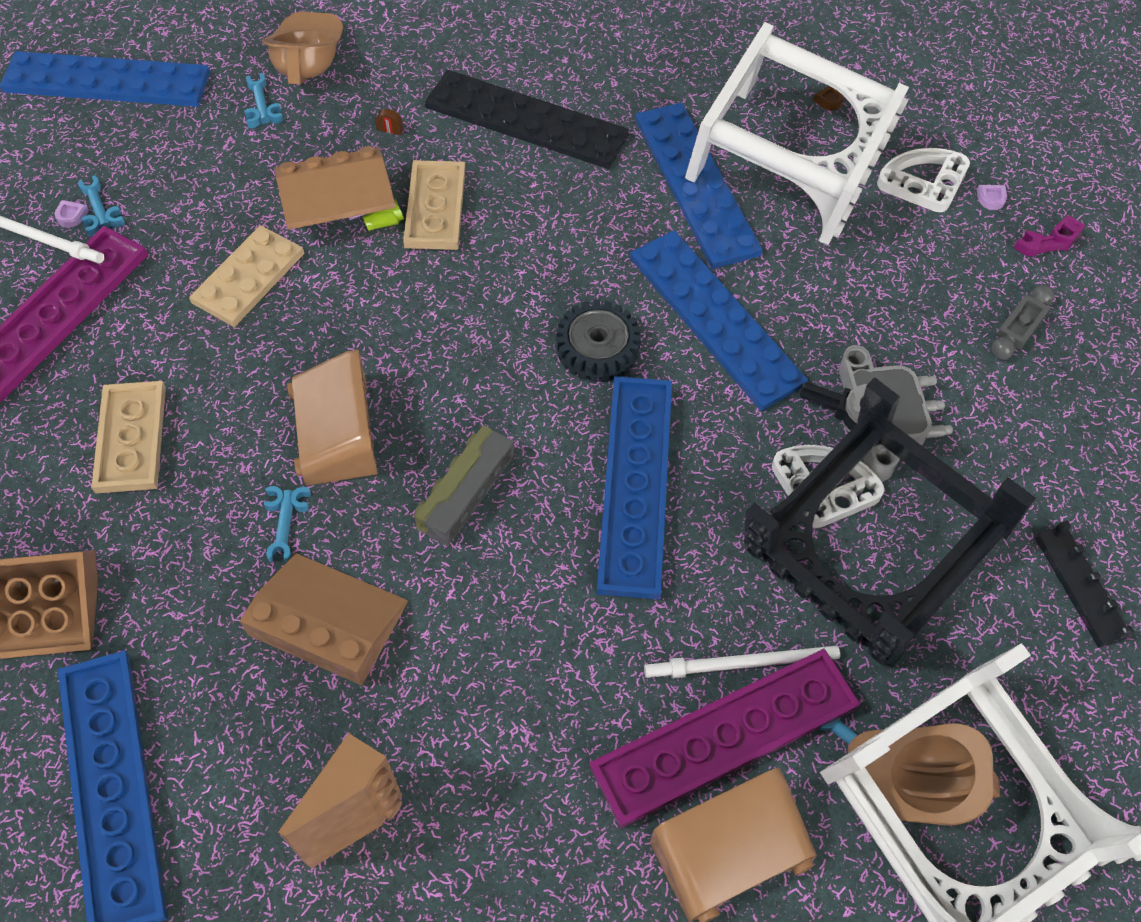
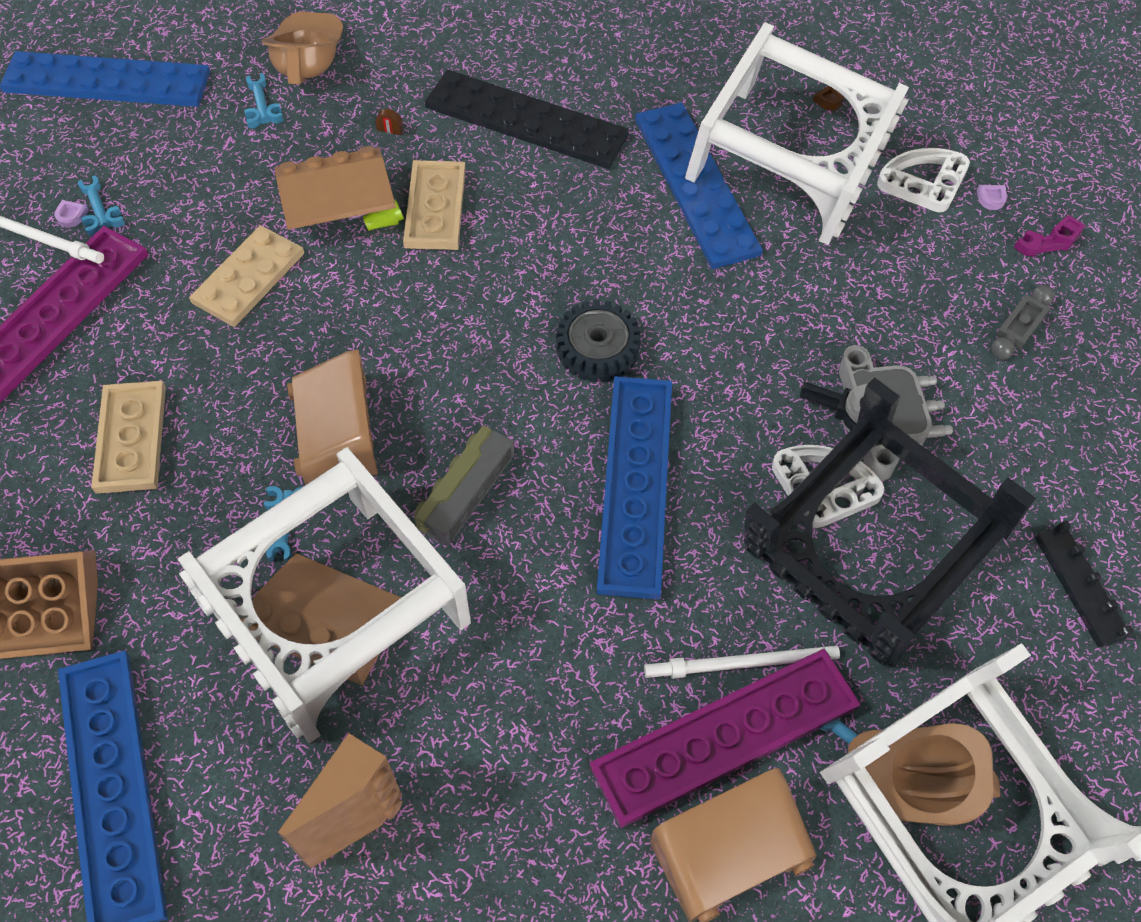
blue plate [630,230,808,412] -> none
none -> white arch [178,447,471,744]

